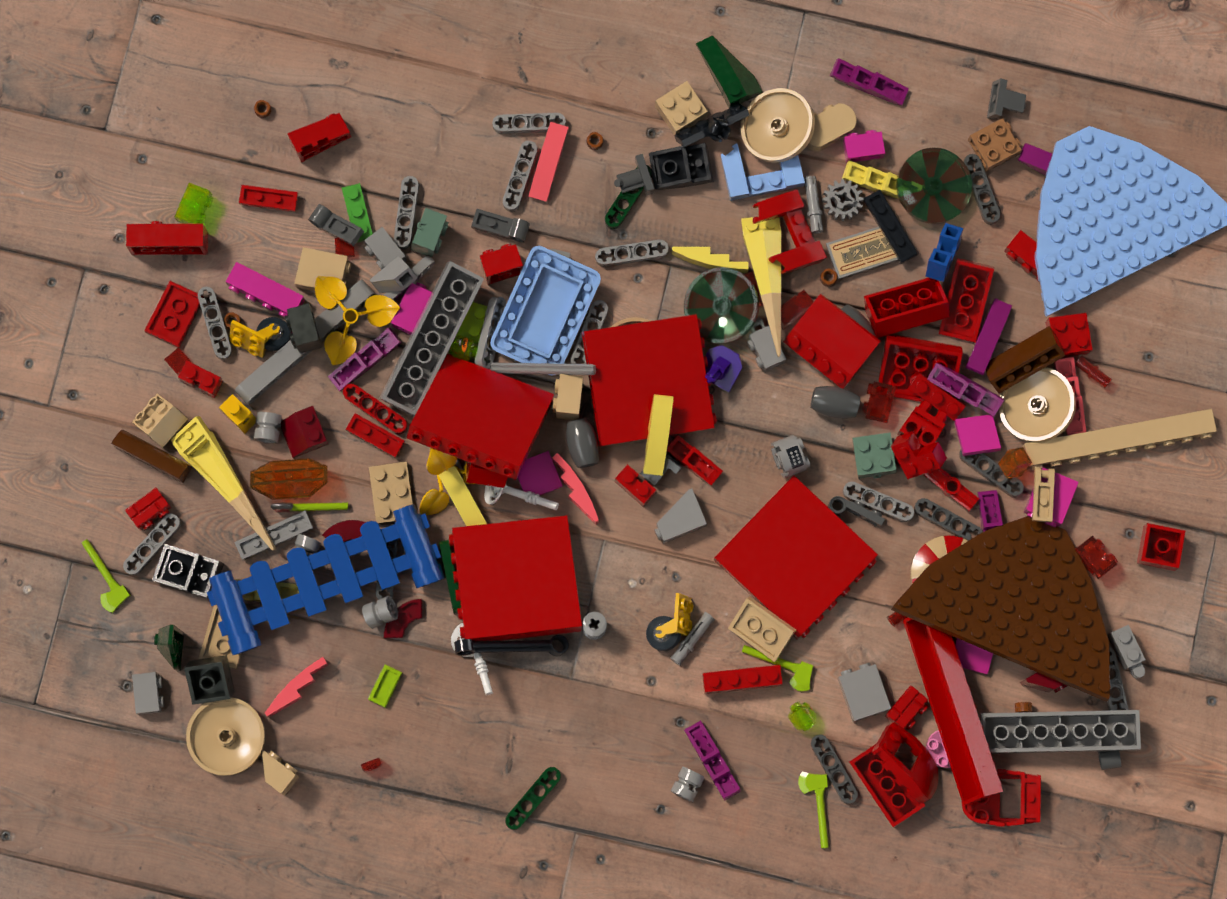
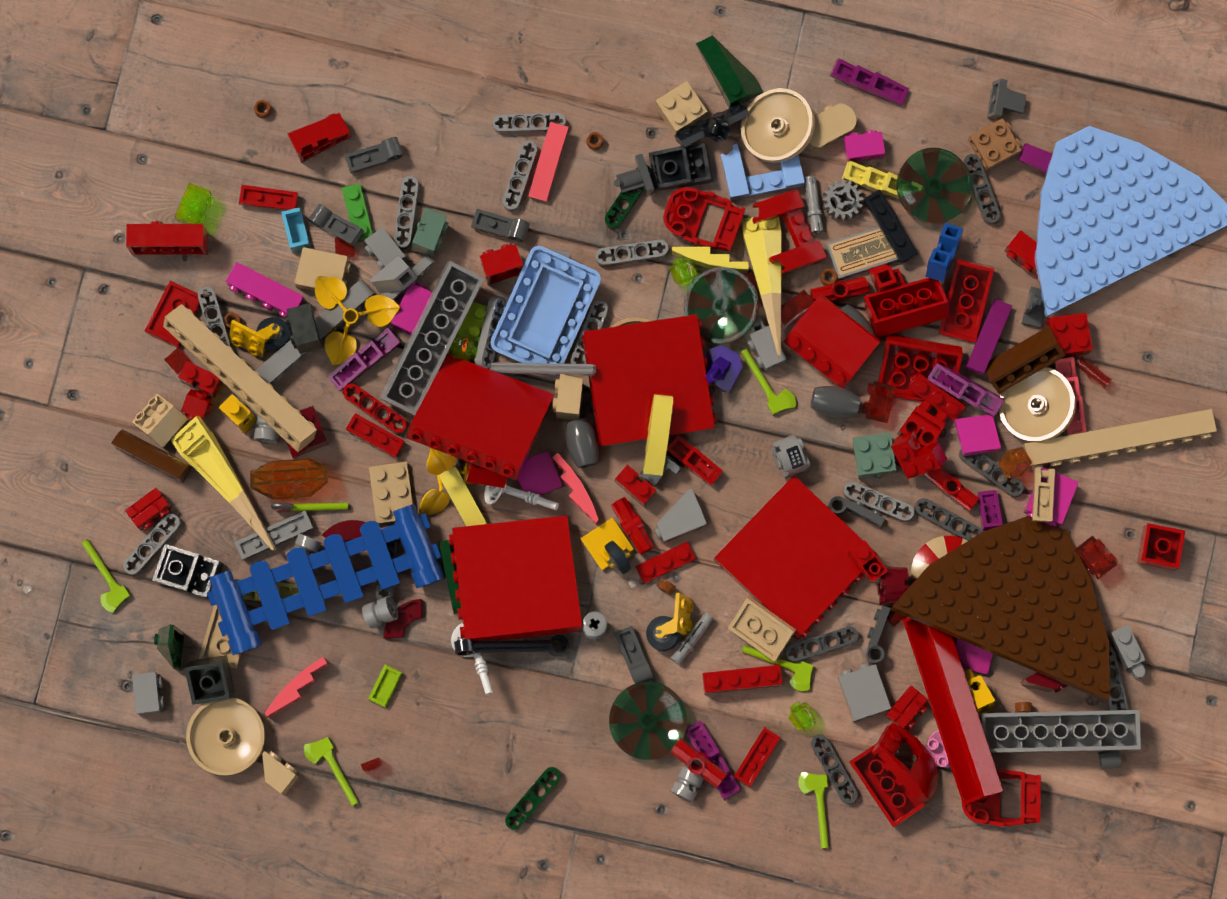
none -> tan brick [163,304,317,452]
none -> red brick [181,389,213,420]
none -> medium azure panel [281,208,311,253]
none -> lime piece [304,737,359,806]
none -> dark grey plate [345,137,403,174]
none -> yellow plate [580,518,634,574]
none -> dish [609,682,687,760]
none -> red piece [611,497,654,555]
none -> dark grey plate [614,626,653,686]
none -> red plate [635,542,696,584]
none -> dark orange axle [657,578,676,595]
none -> red slope [663,187,746,252]
none -> clear neon green head [669,257,697,286]
none -> red piece [670,738,727,788]
none -> red plate [733,727,781,787]
none -> lime piece [741,348,796,415]
none -> dark grey beam [785,626,858,662]
none -> red piece [810,277,869,303]
none -> red slope [847,540,888,583]
none -> dark grey plate [865,605,890,664]
none -> red brick [869,264,905,292]
none -> dark red brick [877,567,909,606]
none -> yellow torso [964,669,995,716]
none -> dark grey piece [1021,286,1045,329]

